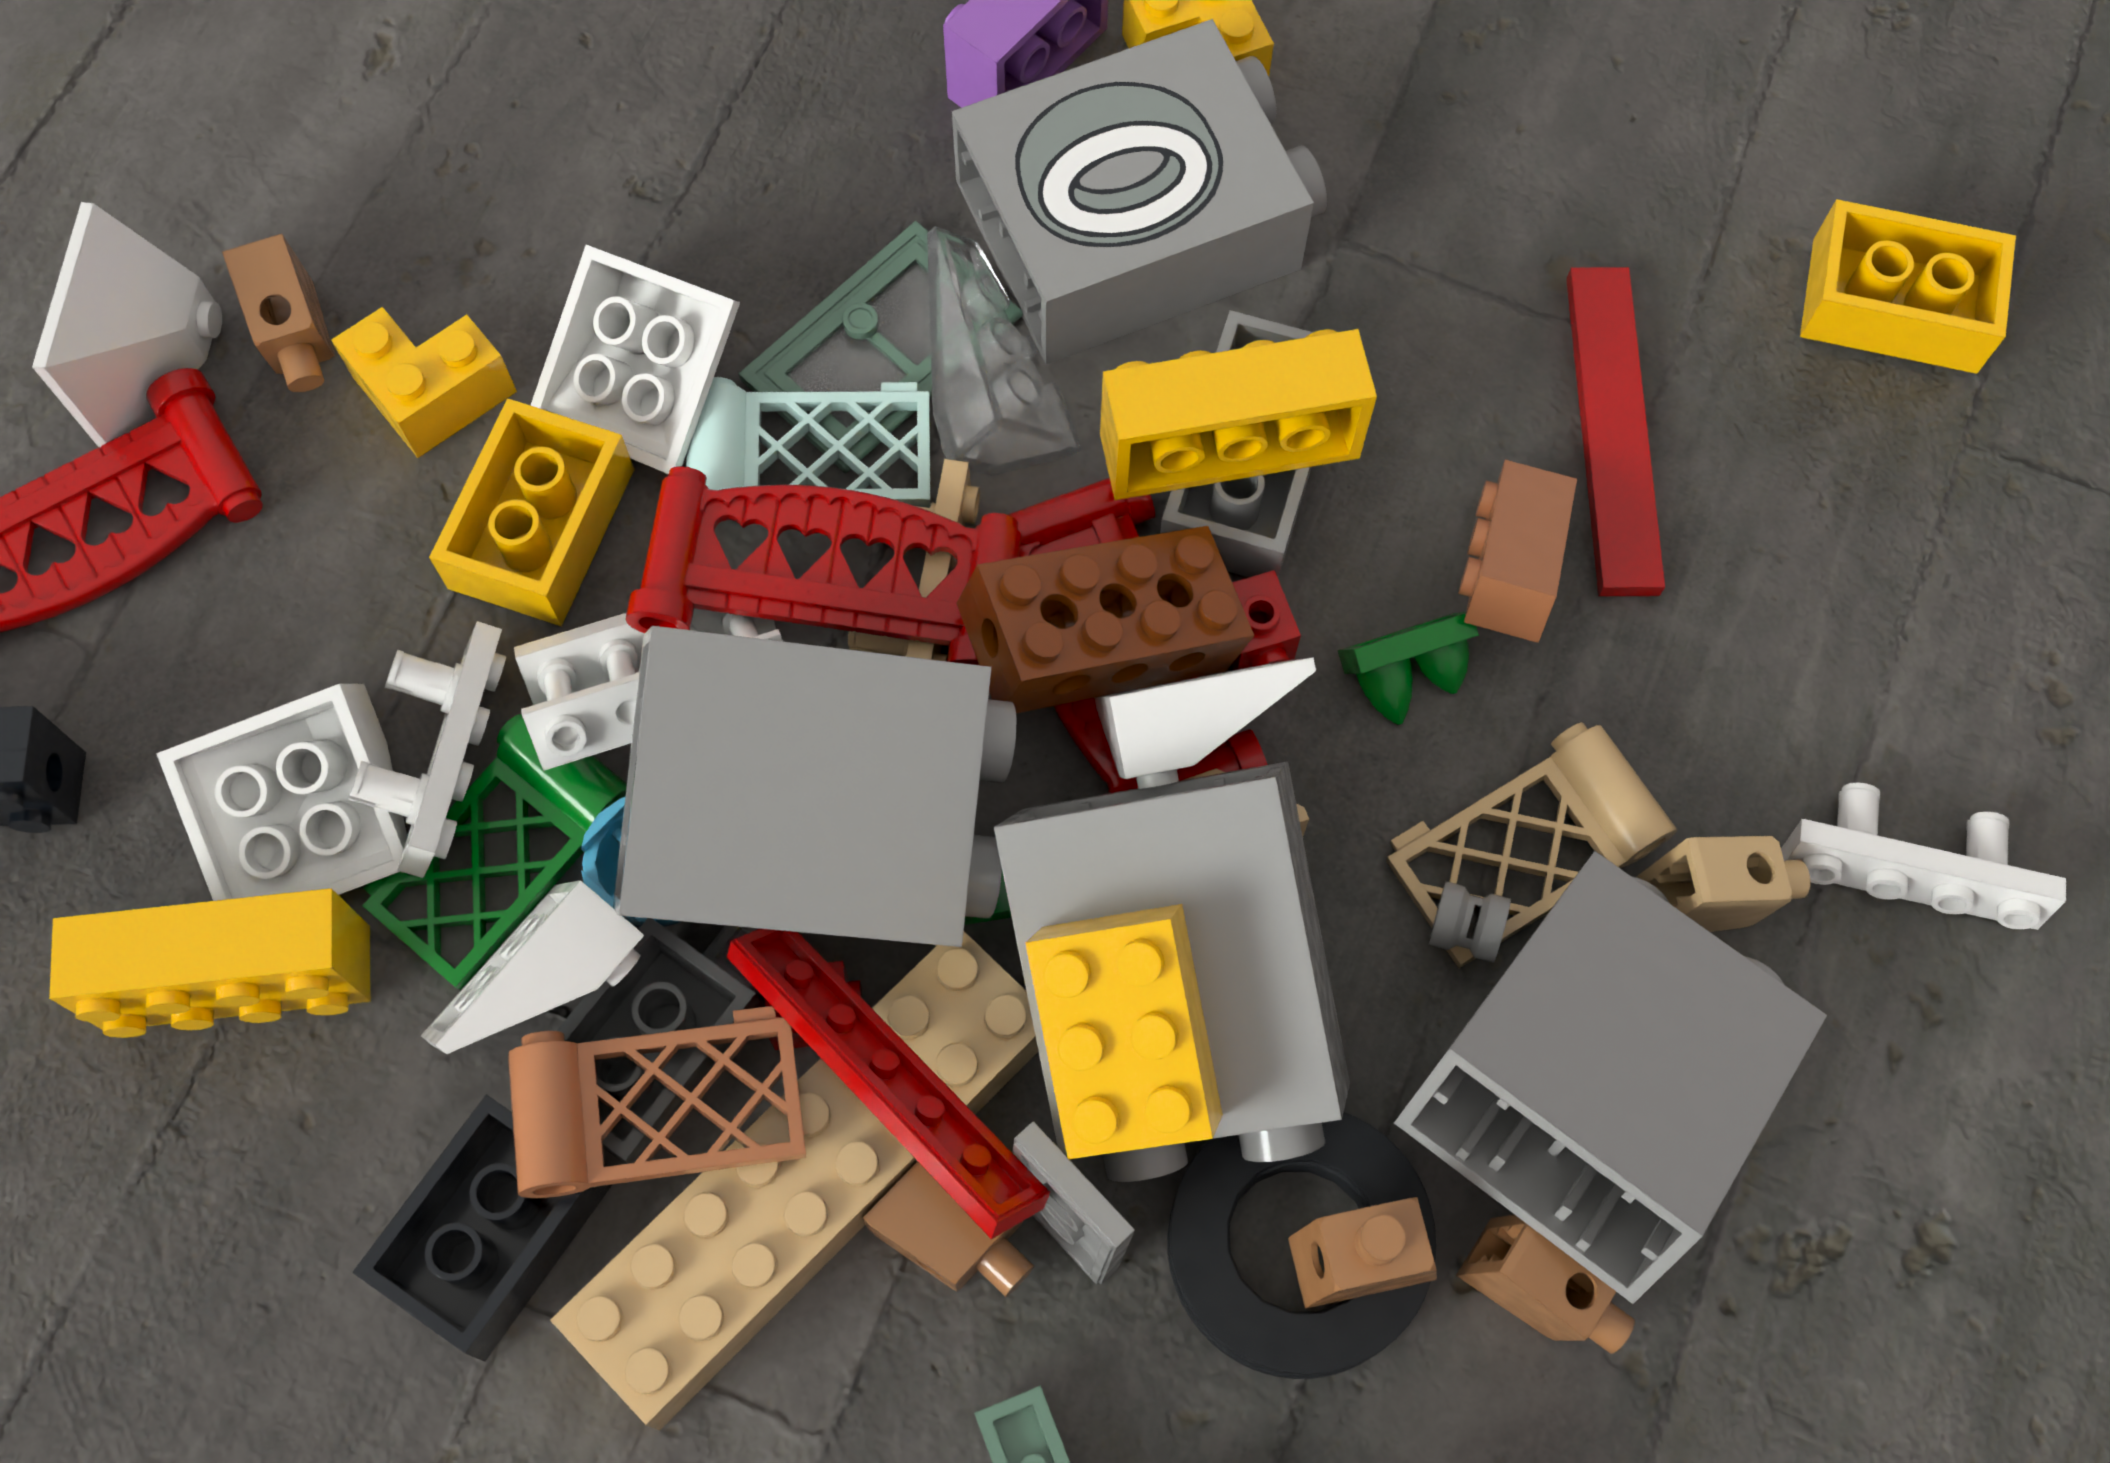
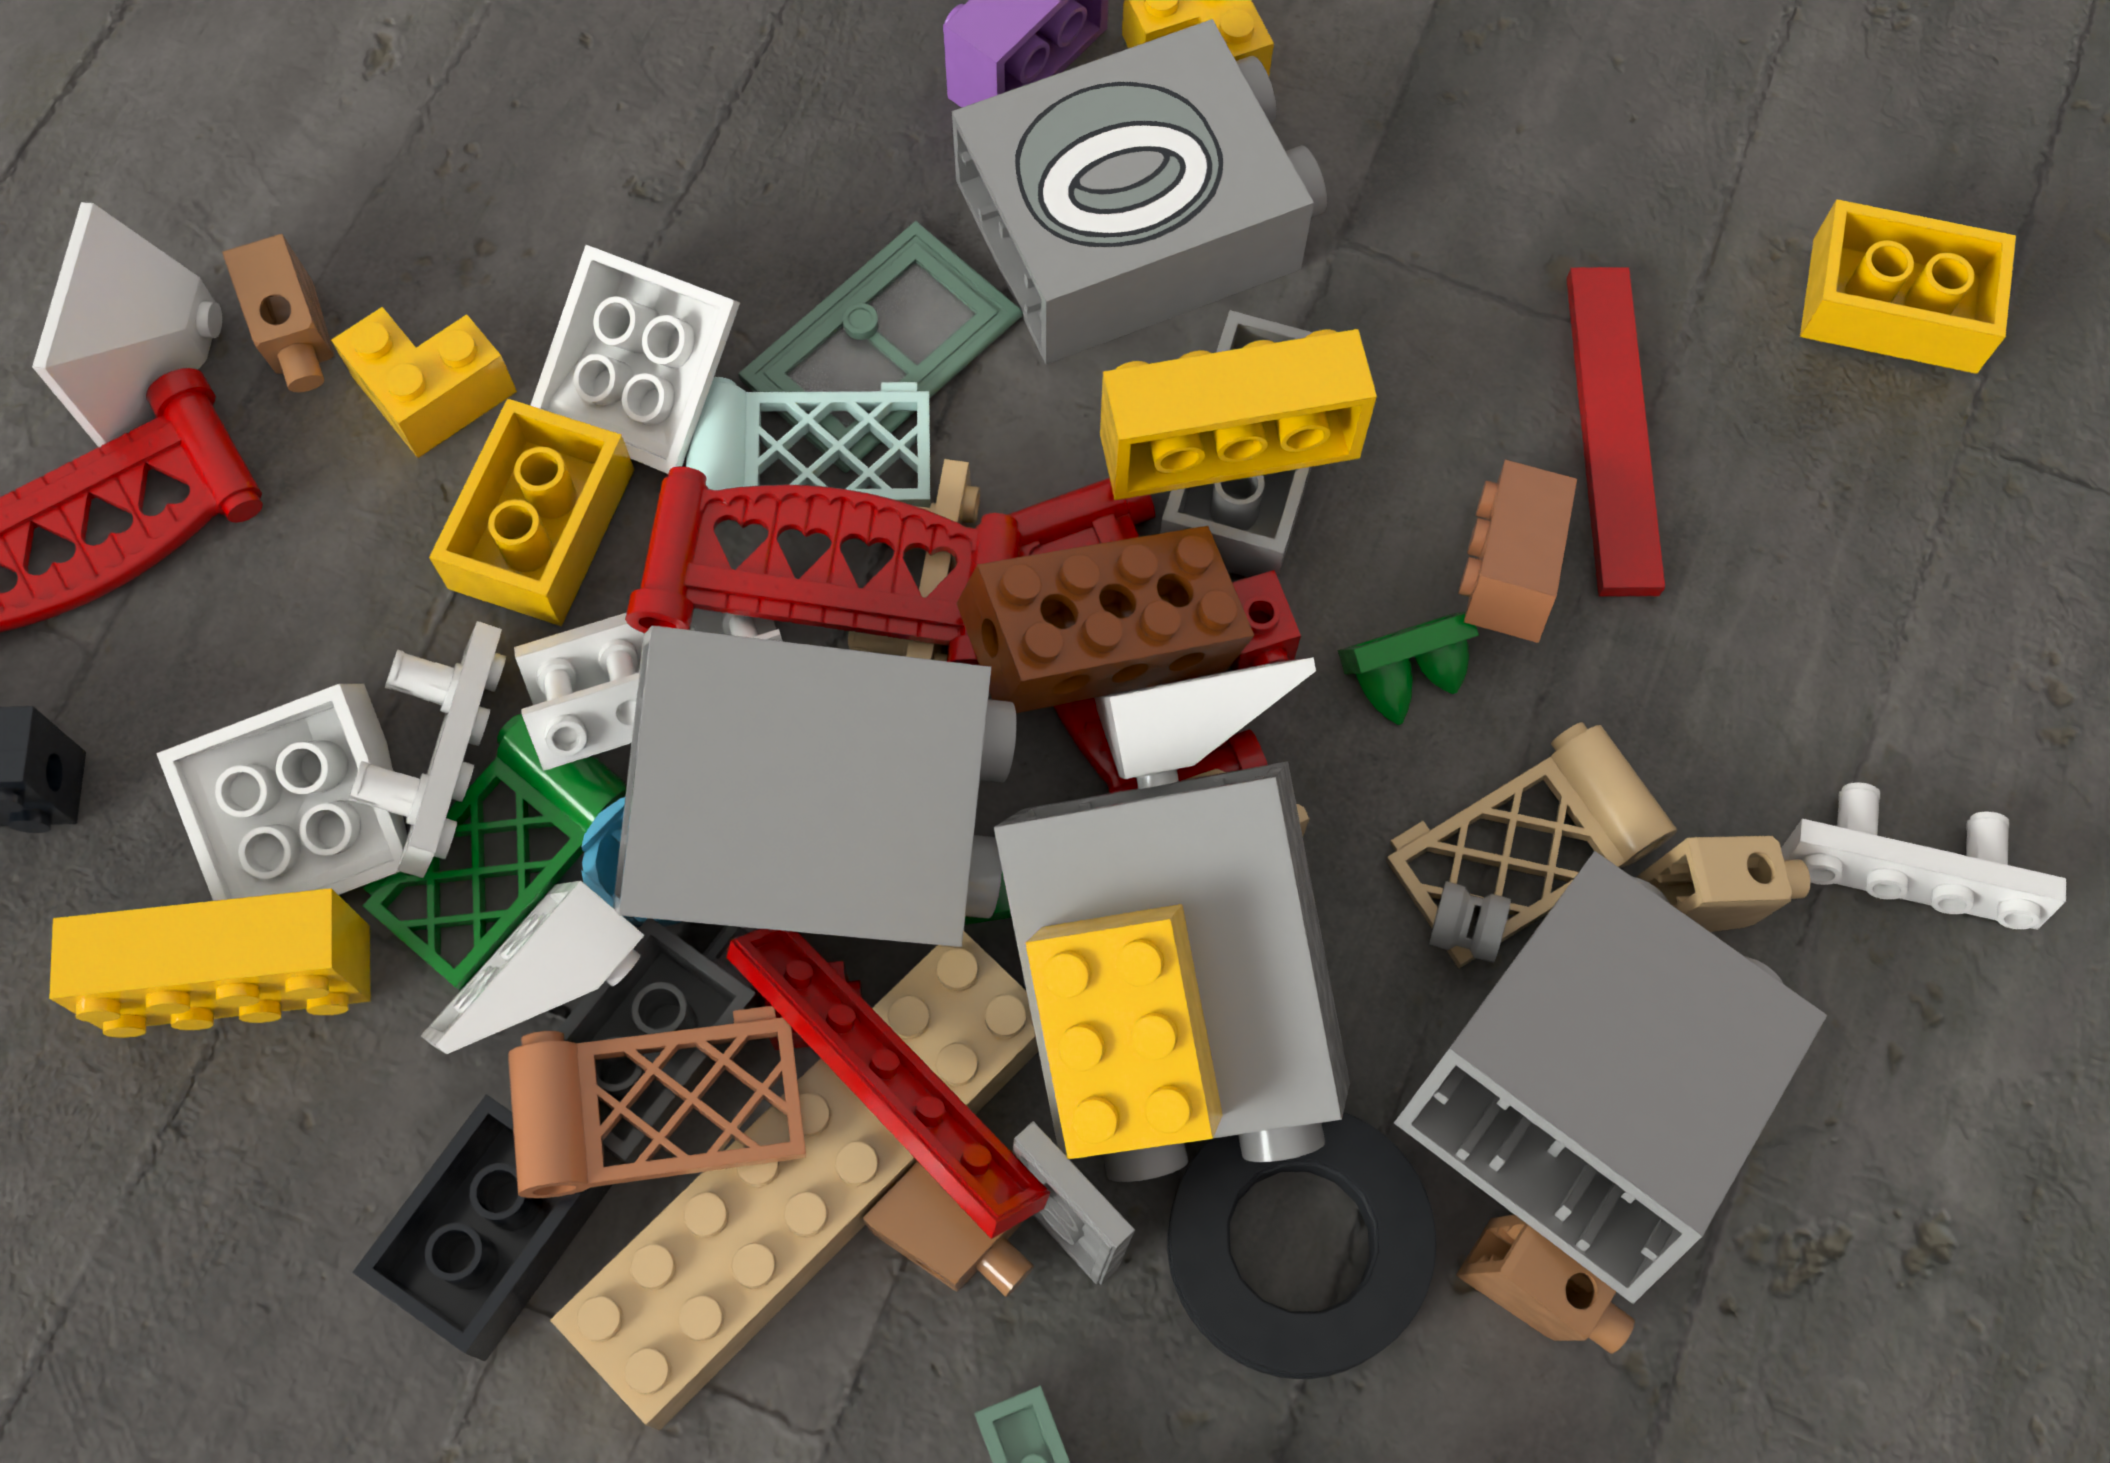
clear wedge [927,226,1081,476] -> none
medium nougat torso [1288,1197,1437,1309] -> none

